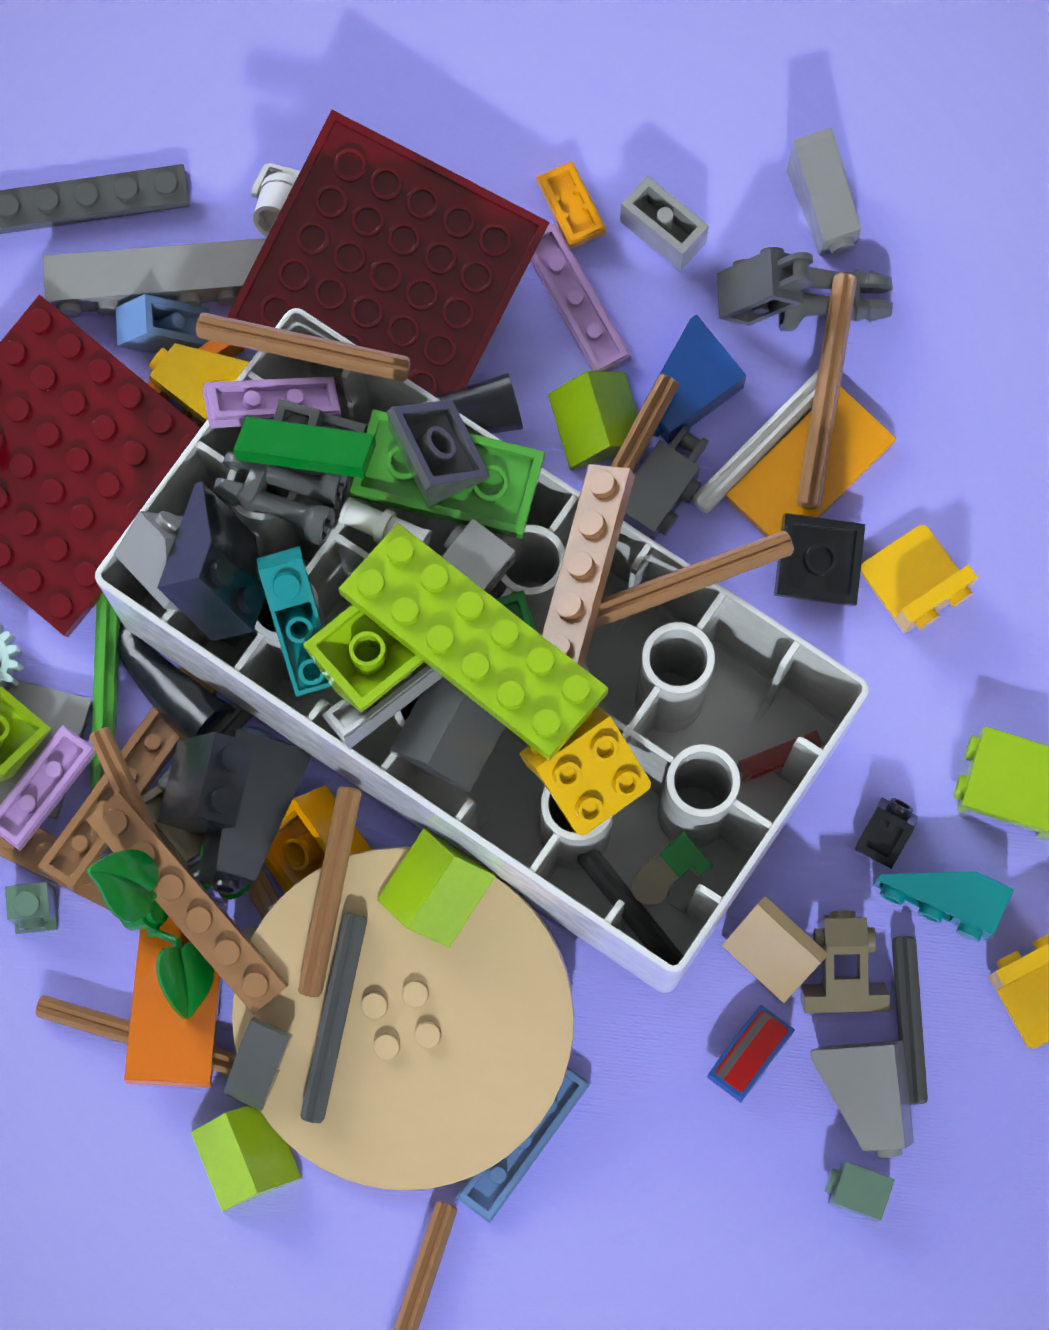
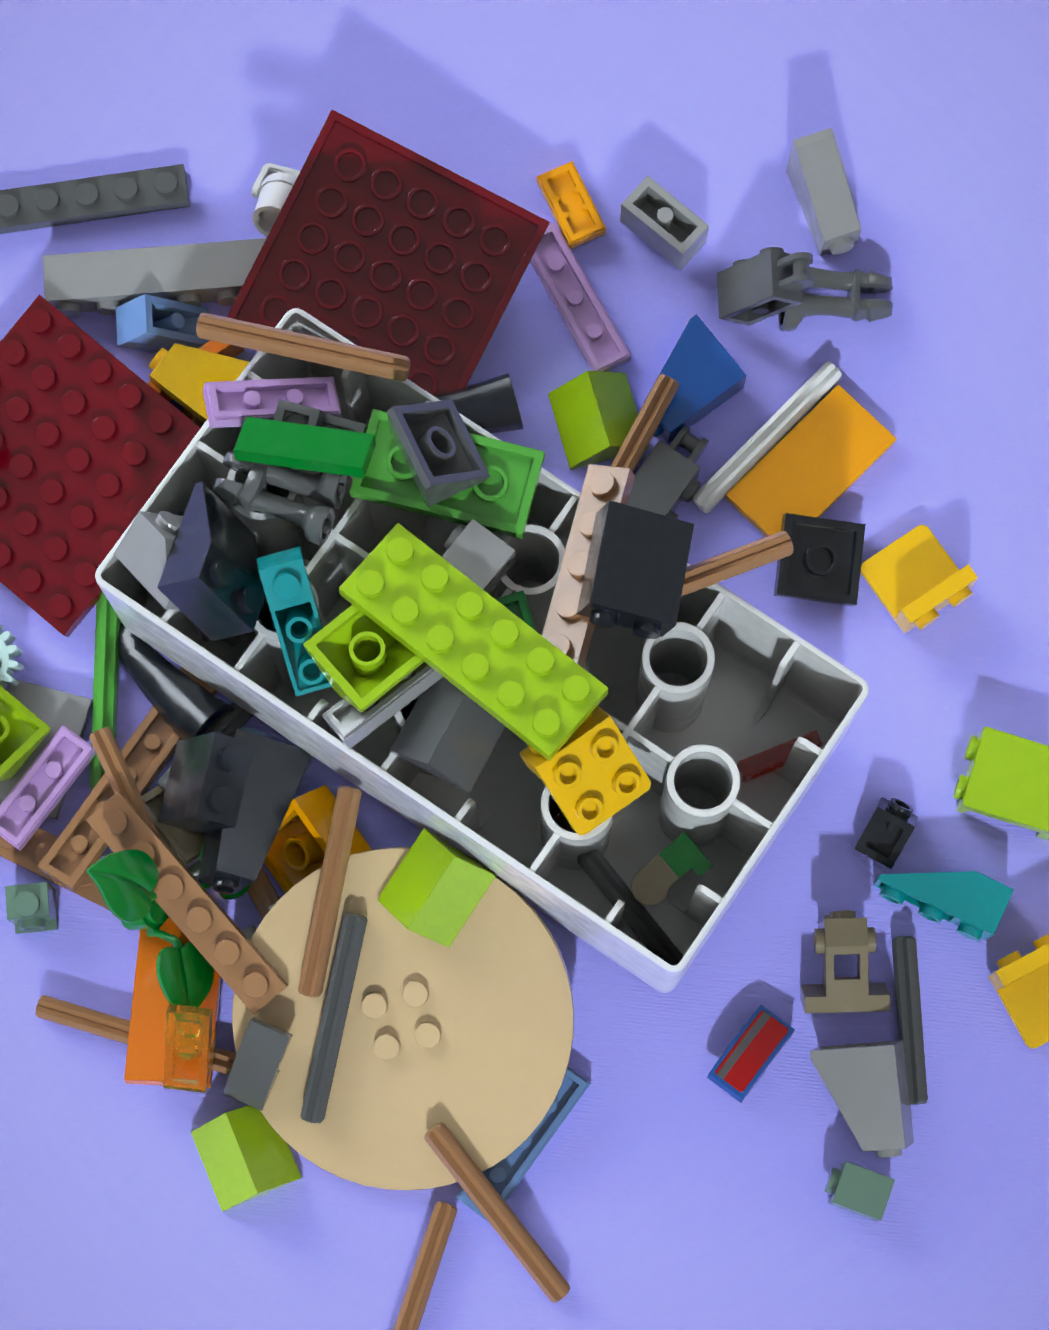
white pin [339,497,432,546] -> none
tan tile [722,896,829,1003] -> none
medium nougat axle [797,273,857,509] -> none
none -> clear yellow slope [163,1004,216,1093]
none -> medium nougat axle [424,1122,570,1303]
none -> black brick [577,500,694,639]

